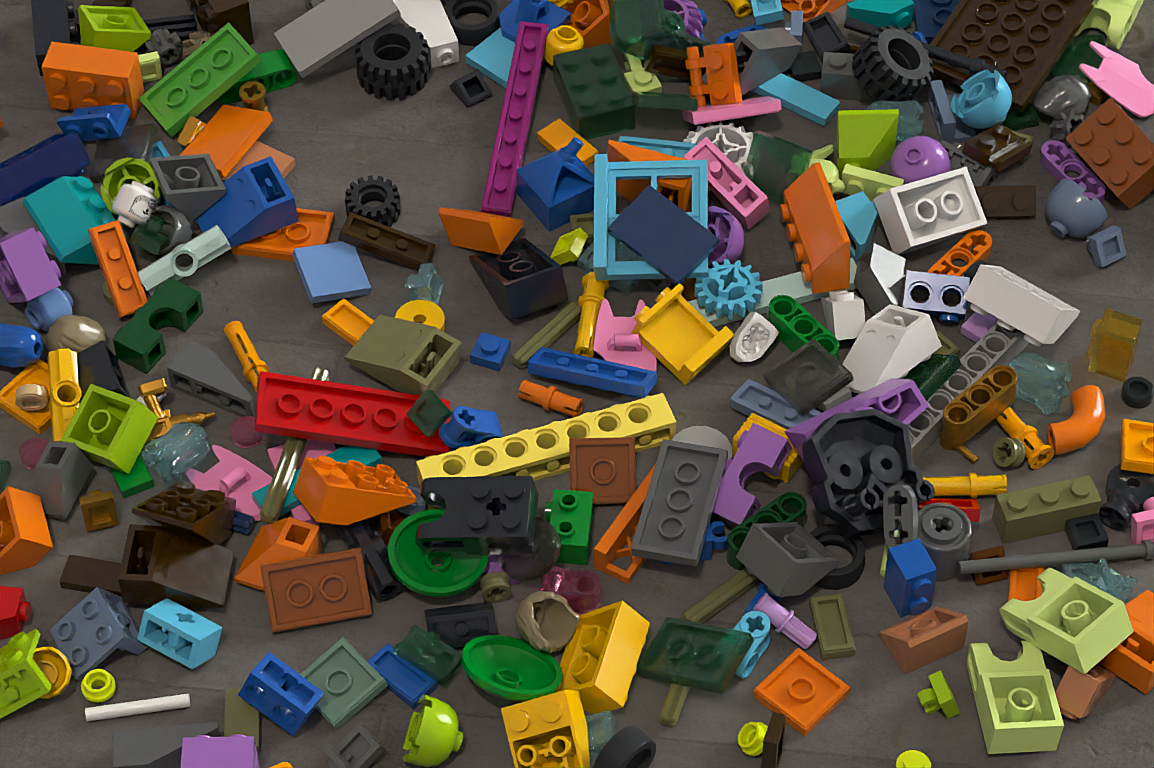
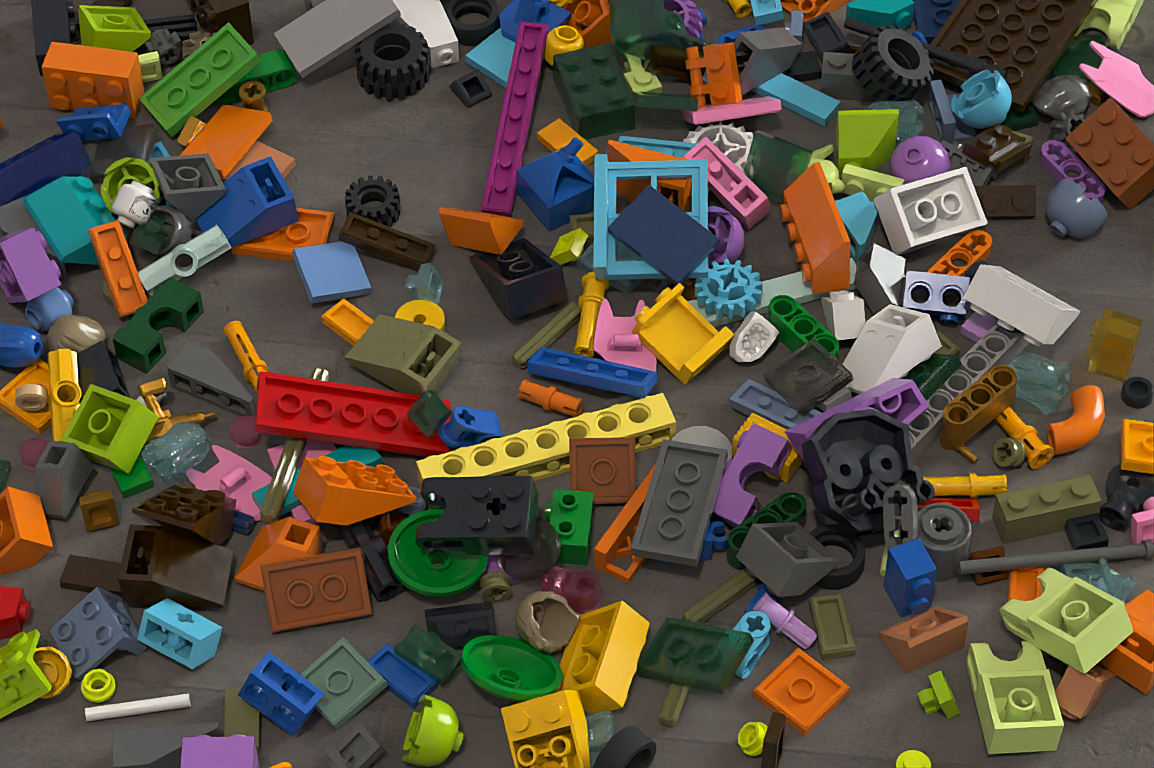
blue plate [470,332,511,371] -> none
sand blue tile [1086,225,1126,268] -> none

